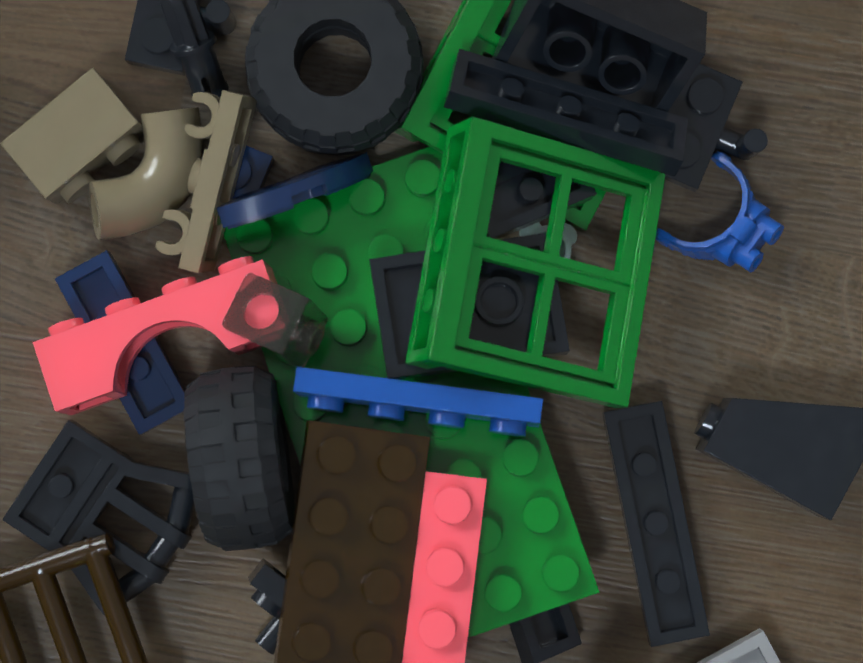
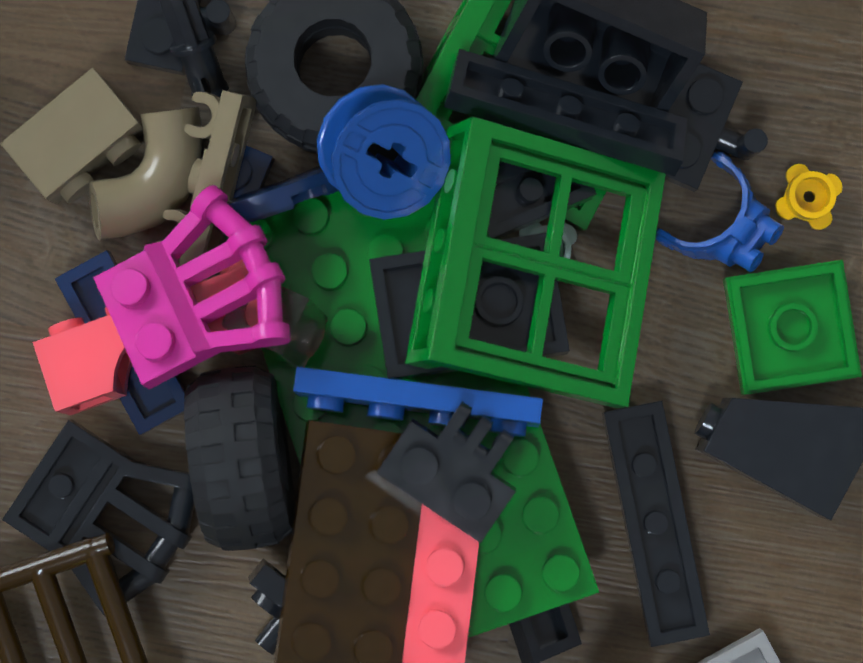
none -> dark pink plate [93,185,291,390]
none -> blue piece [317,84,451,220]
none -> black hinge [377,401,516,543]
none -> green plate [723,260,862,395]
none -> yellow plate [775,164,842,230]

